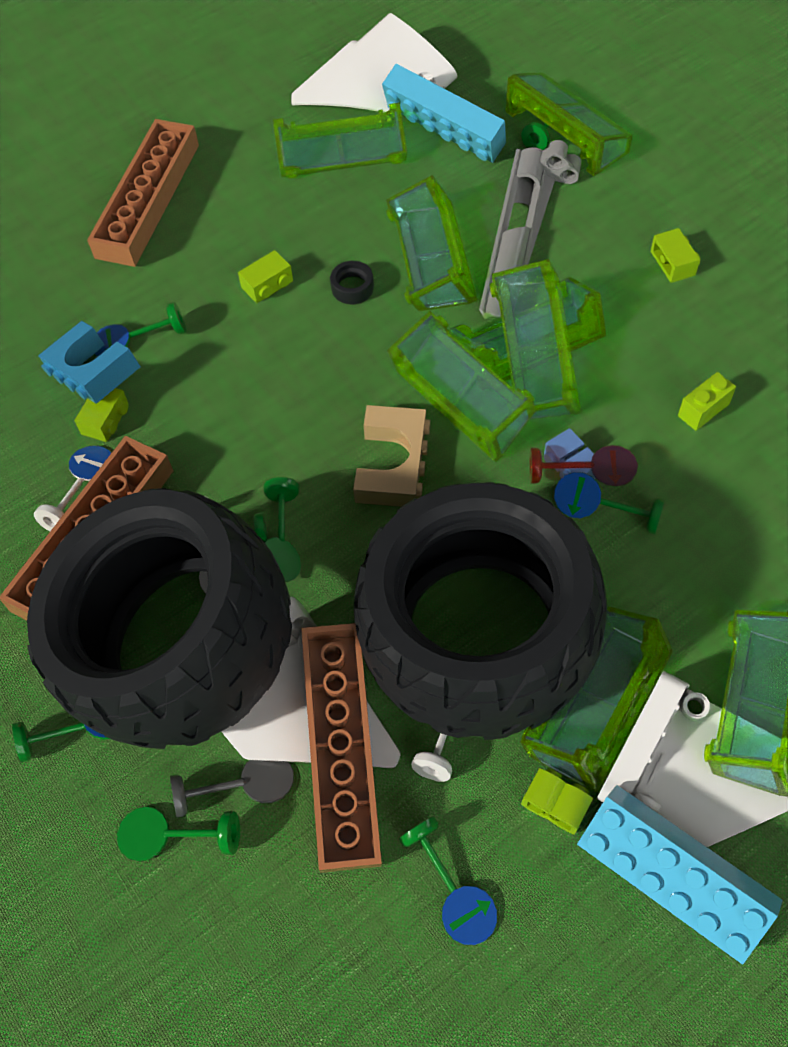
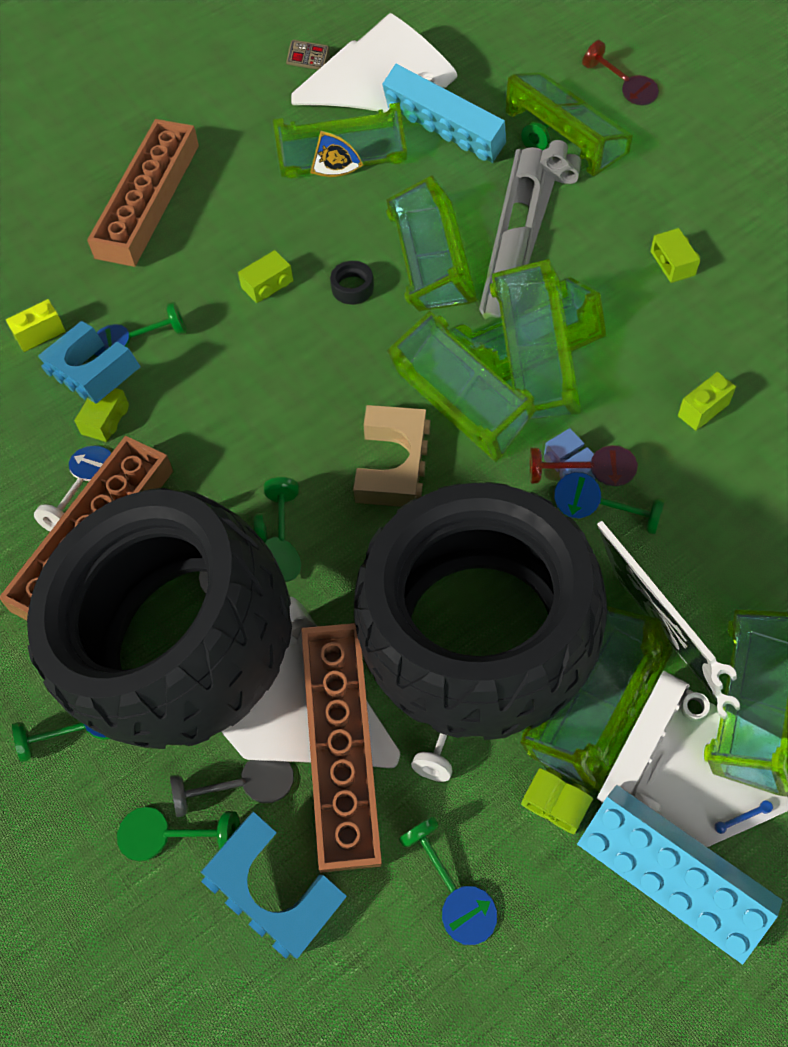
none -> neon yellow brick [5,299,66,352]
none -> dark azure arch [200,812,347,959]
none -> slope [286,40,330,70]
none -> shield [310,131,363,177]
none -> clear red piece [582,40,659,106]
none -> white flag [597,521,740,719]
none -> blue hinge [714,800,773,834]

